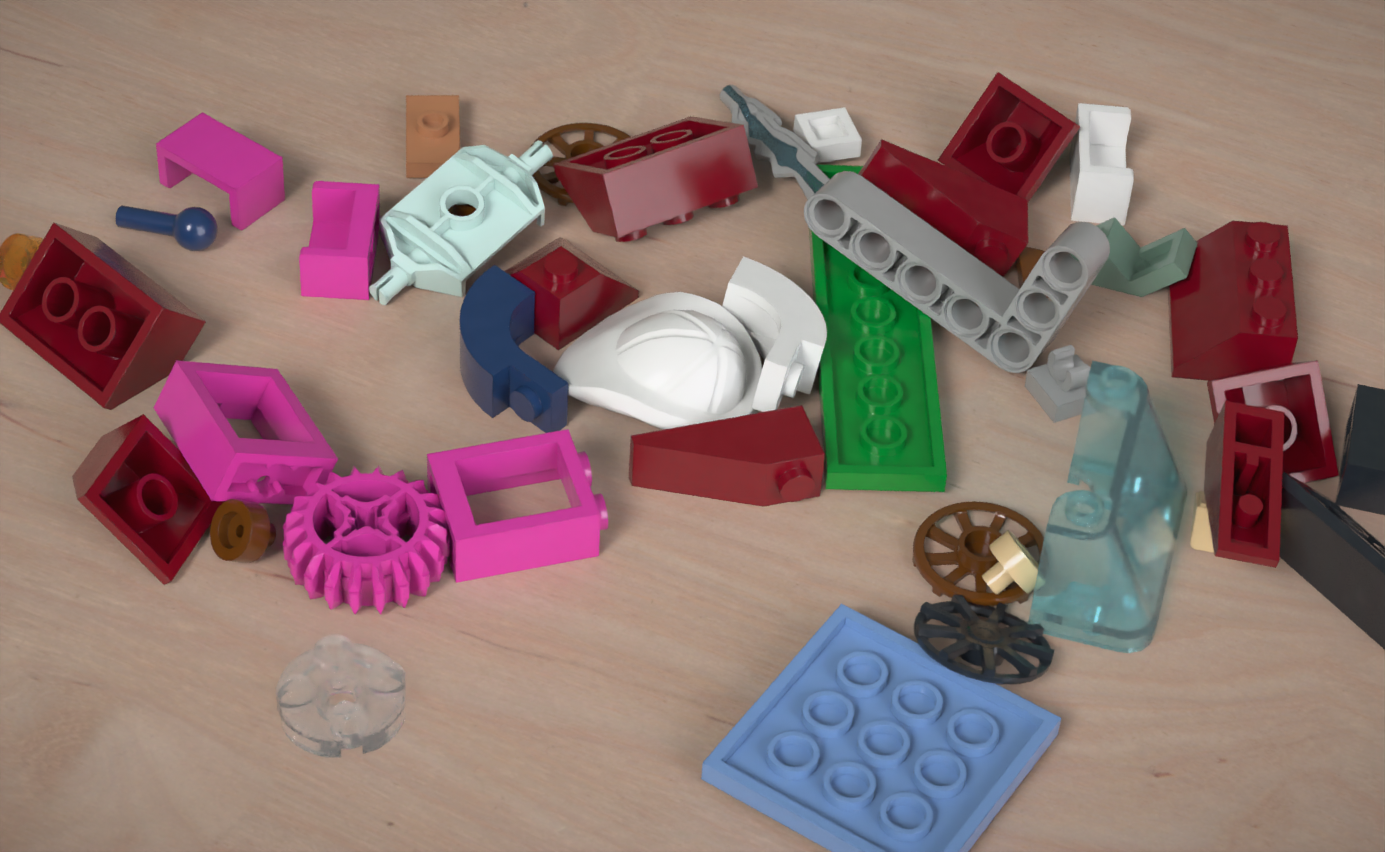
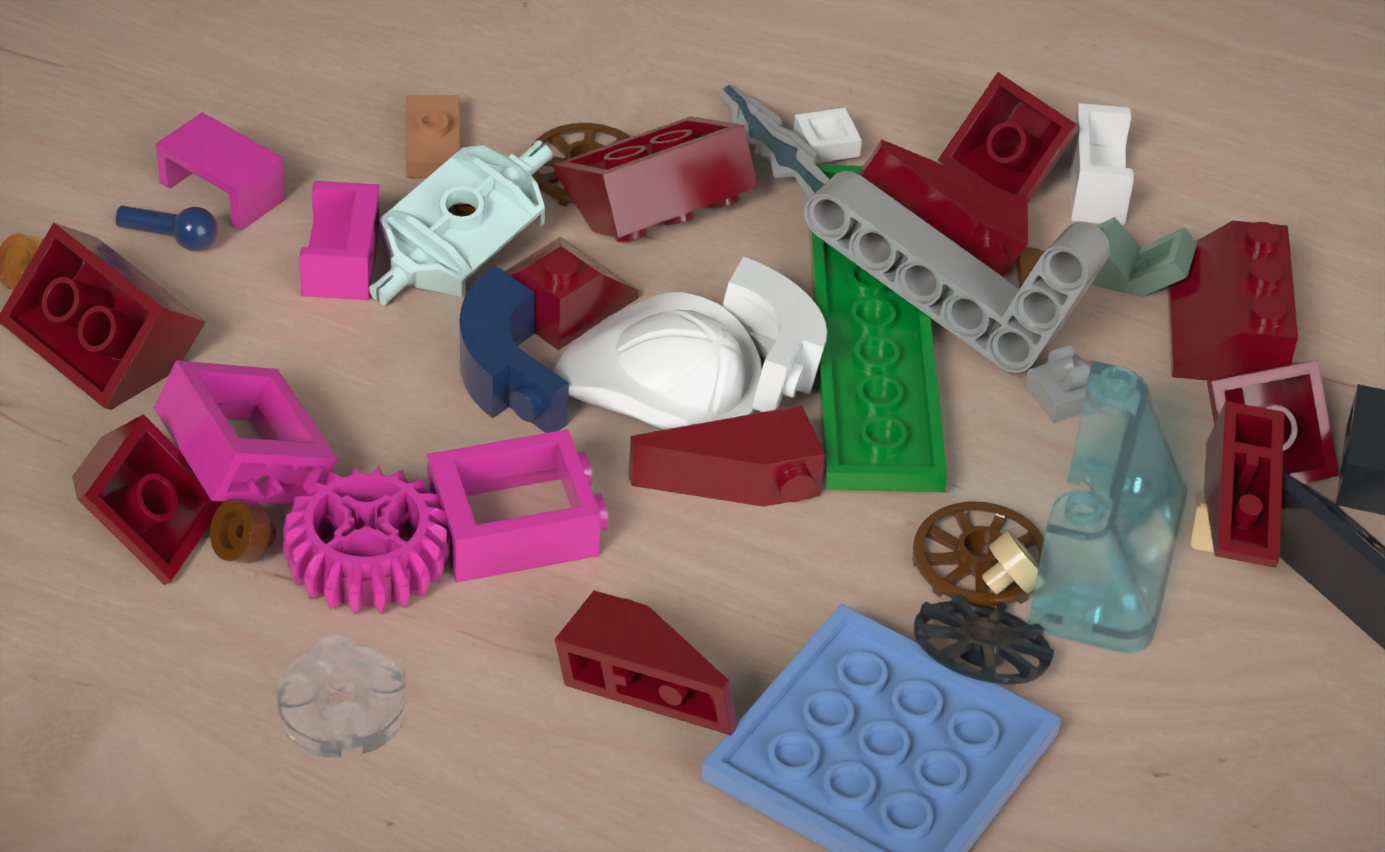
none -> dark red slope [555,590,737,736]

